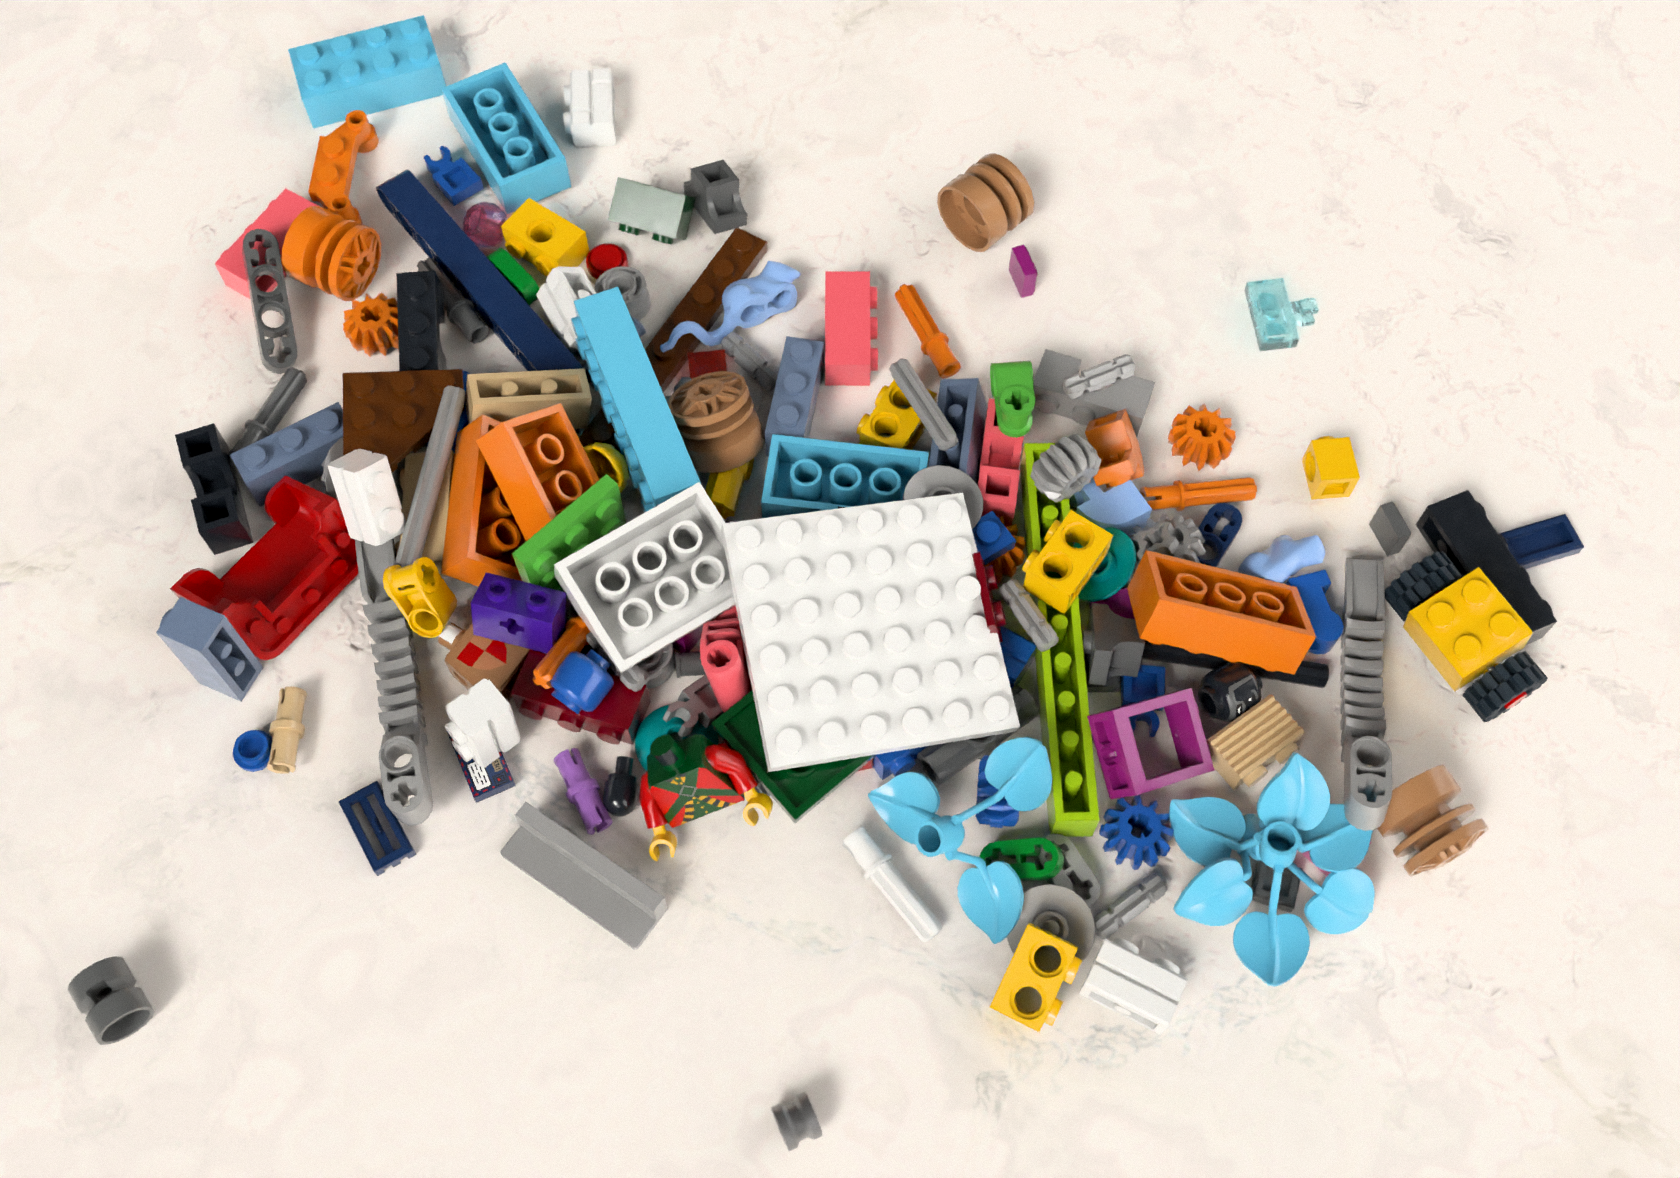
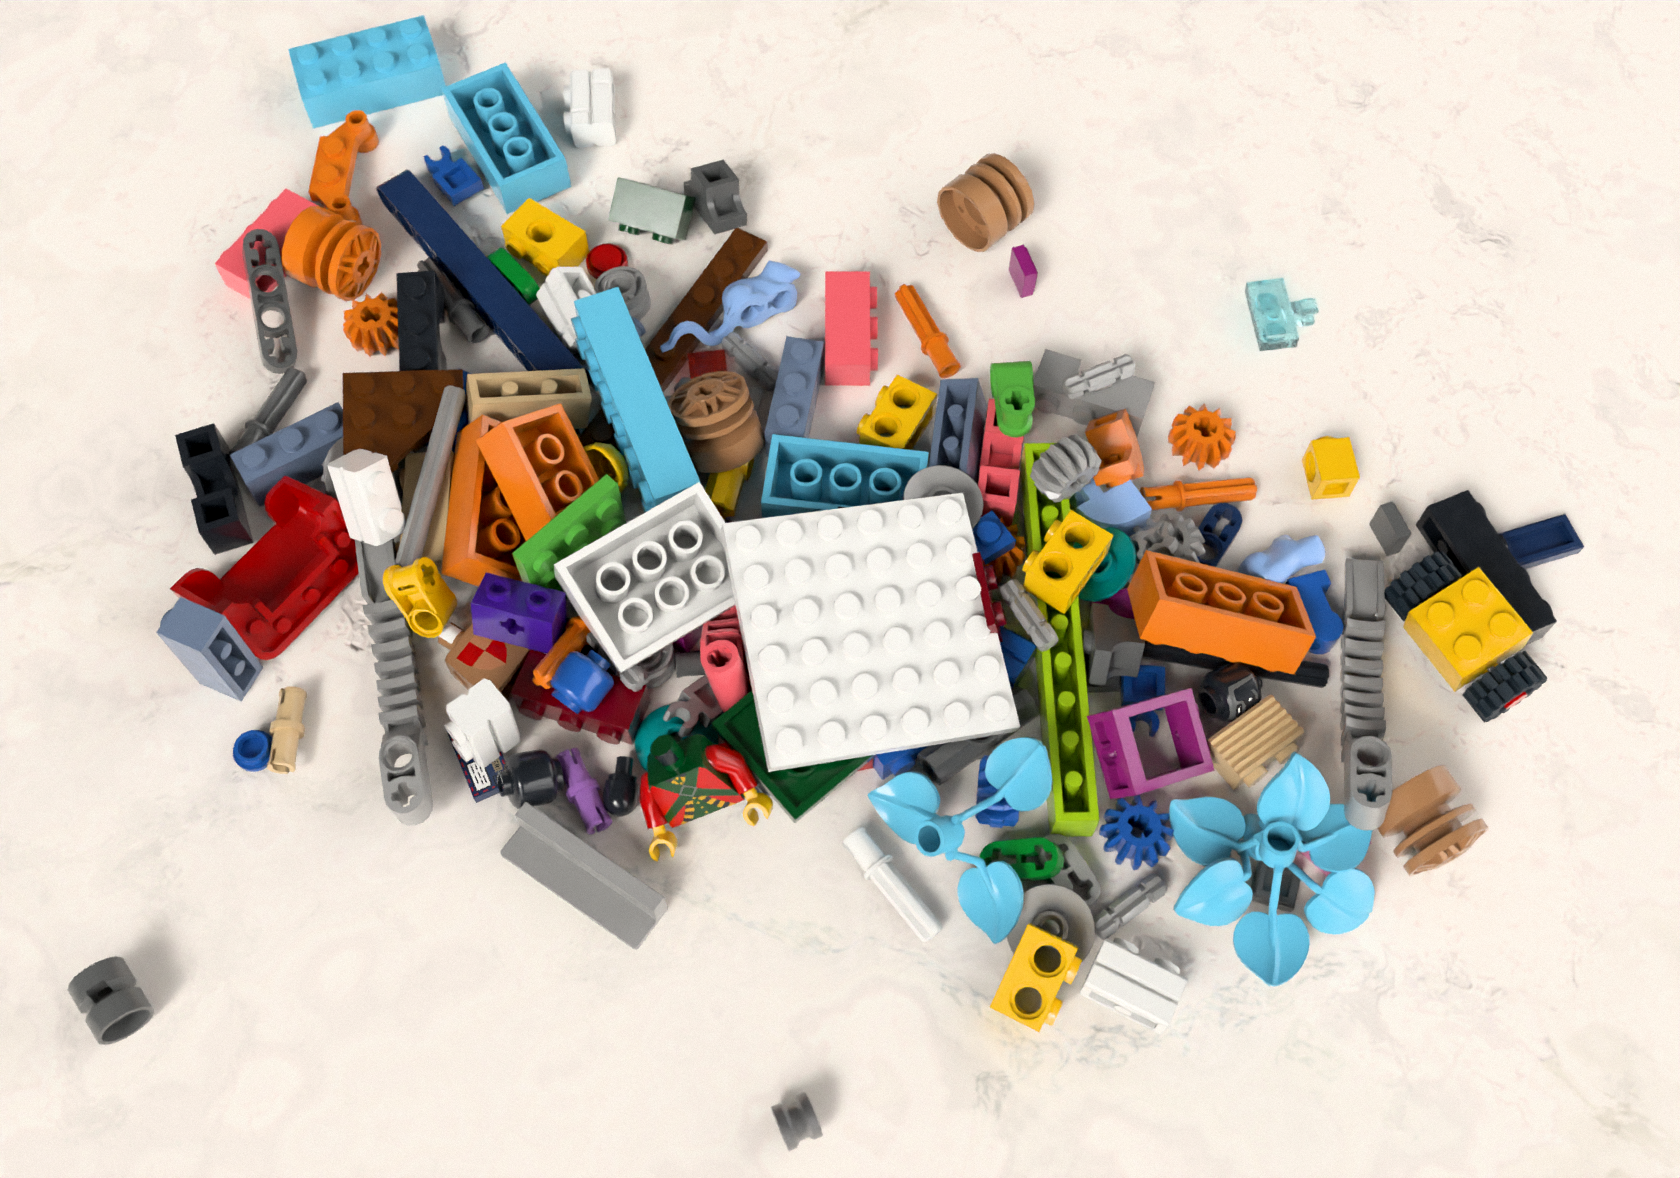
dark blue tile [338,781,417,876] -> none
clear pink piece [463,202,508,248] -> none
light grey axle [890,358,958,451] -> none
none -> black head [497,749,564,809]

